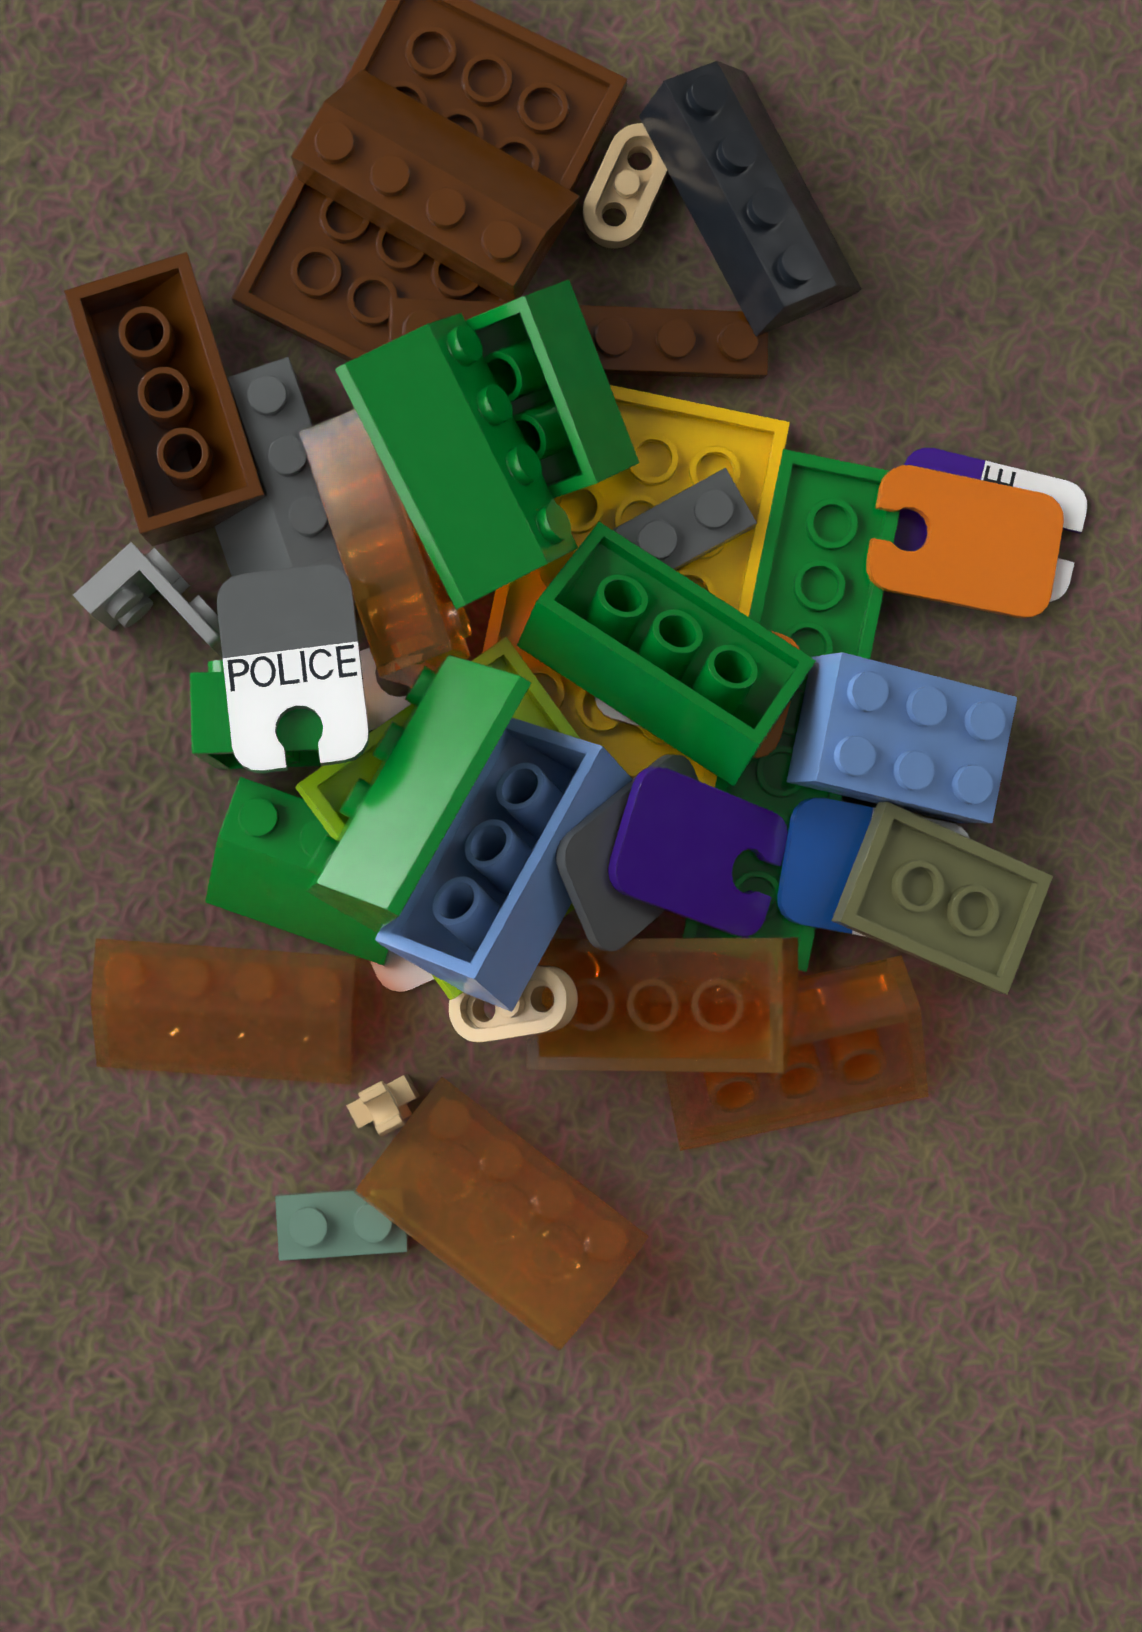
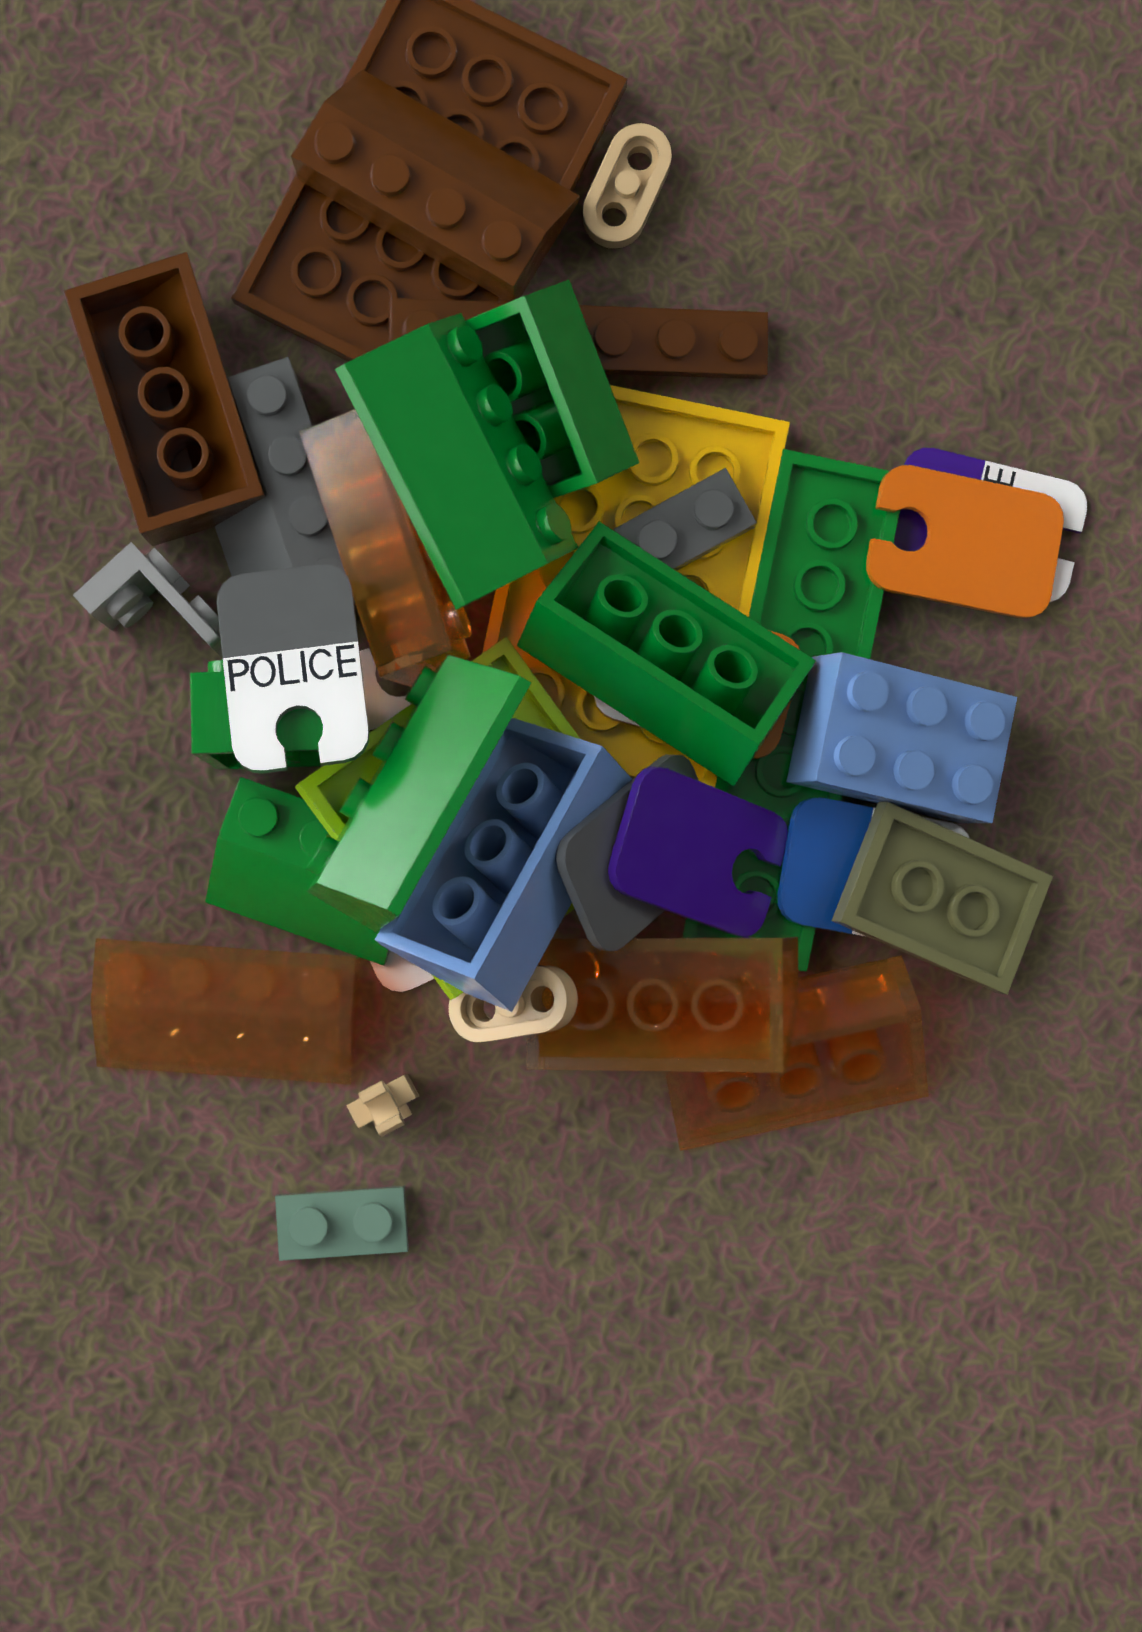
clear orange slope [354,1077,649,1351] -> none
black slope [639,61,861,337] -> none

